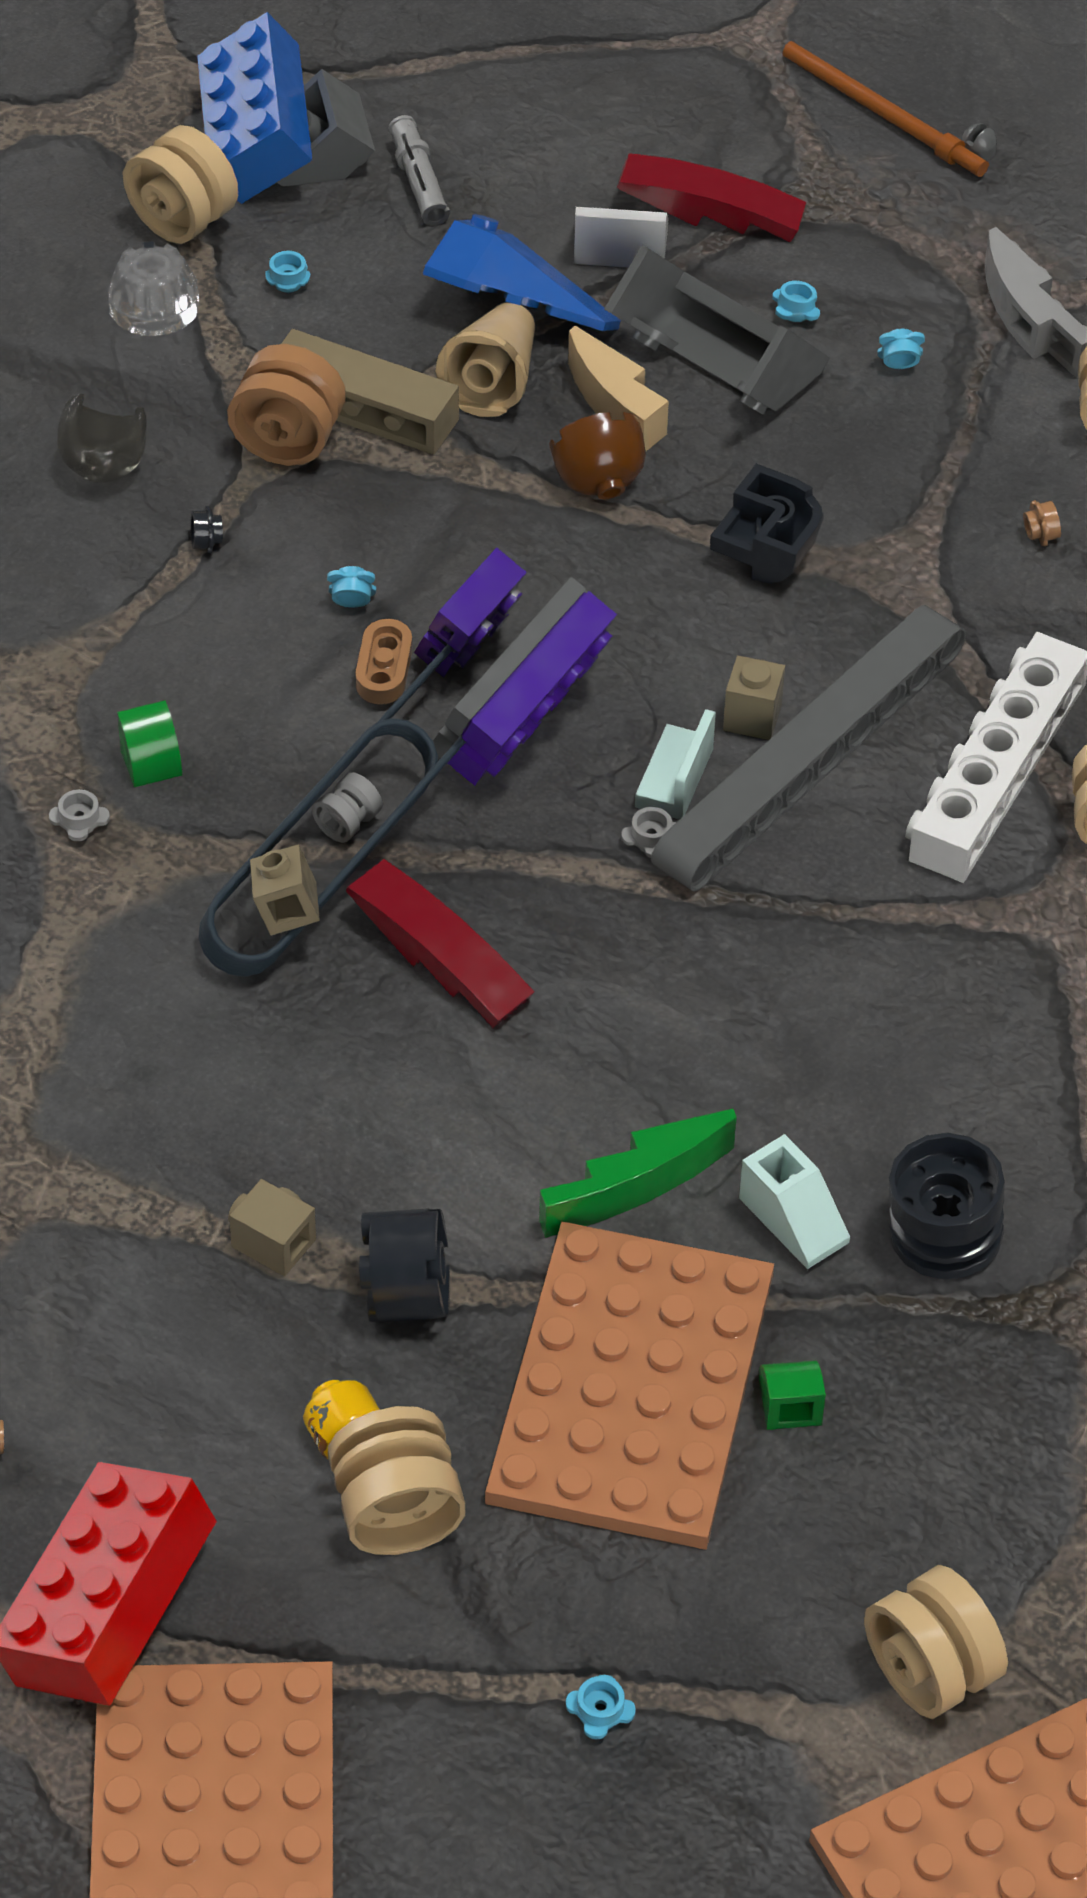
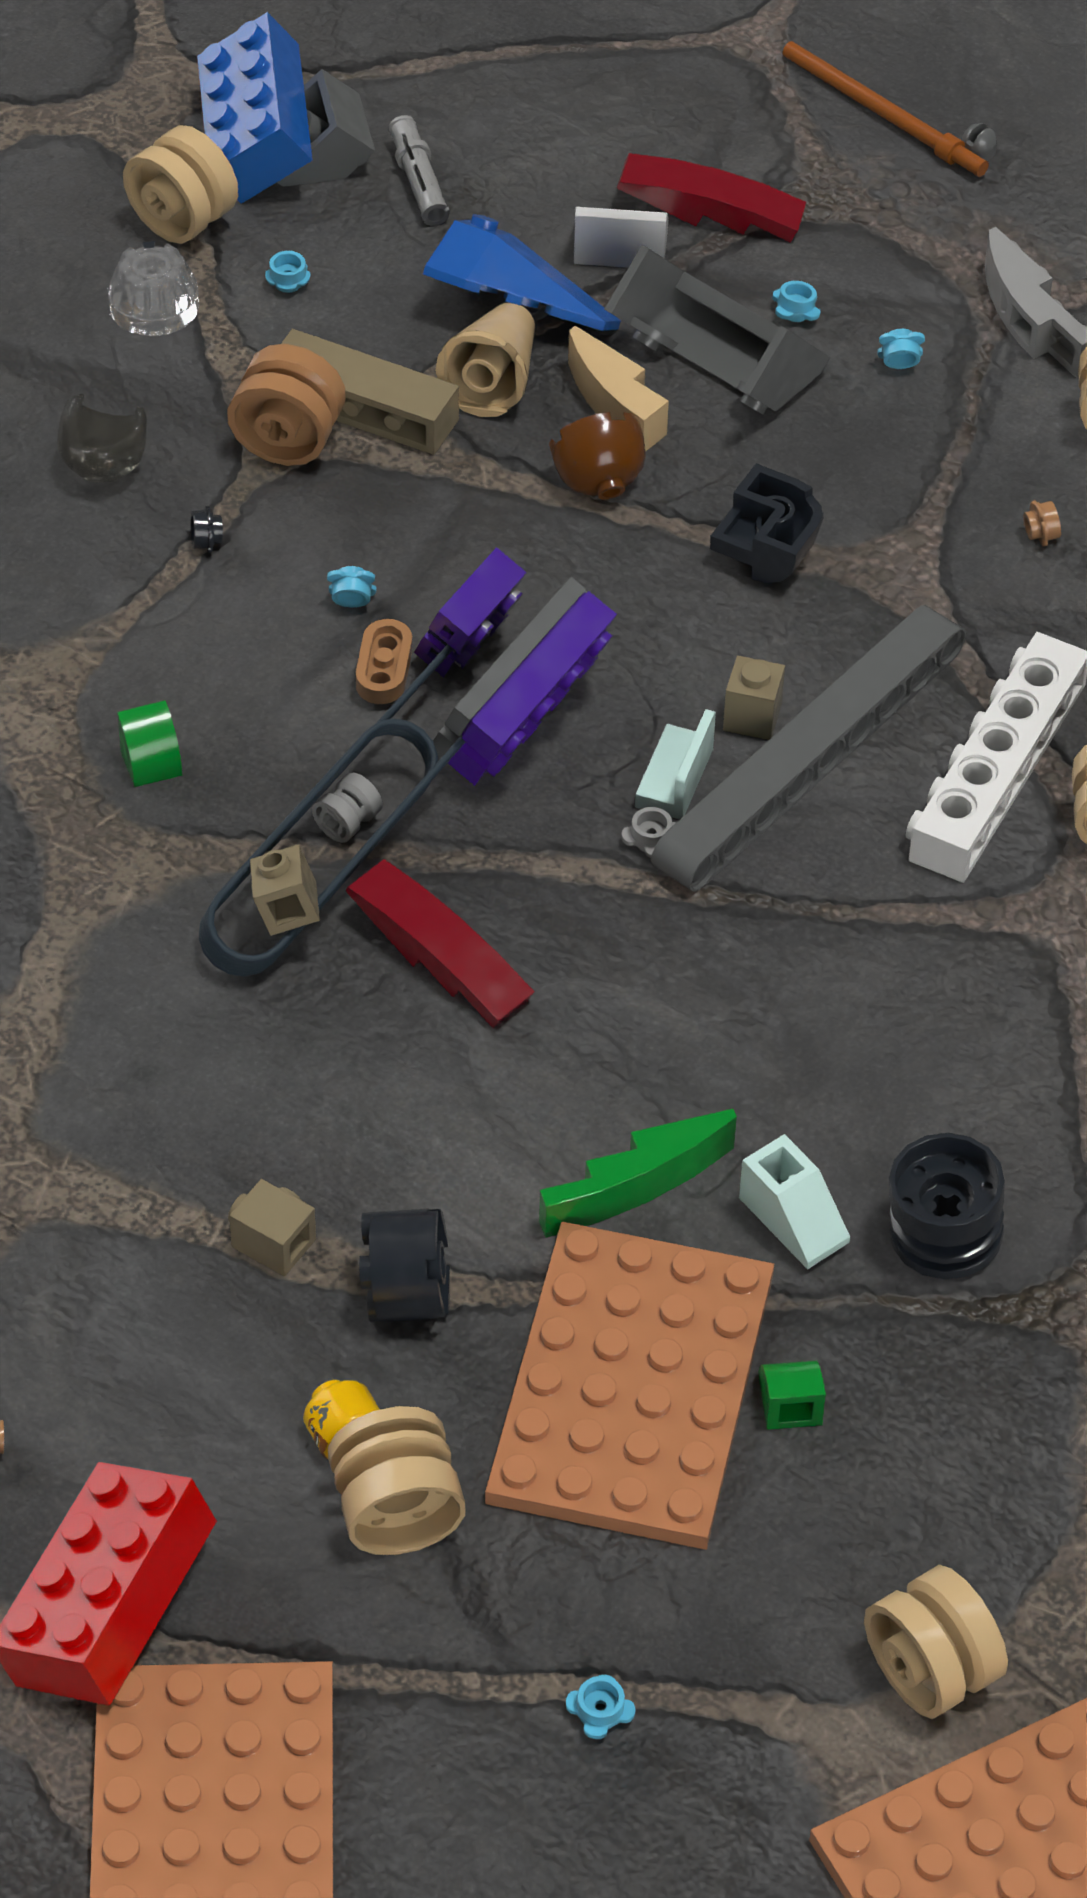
light grey plate [49,789,110,841] -> none

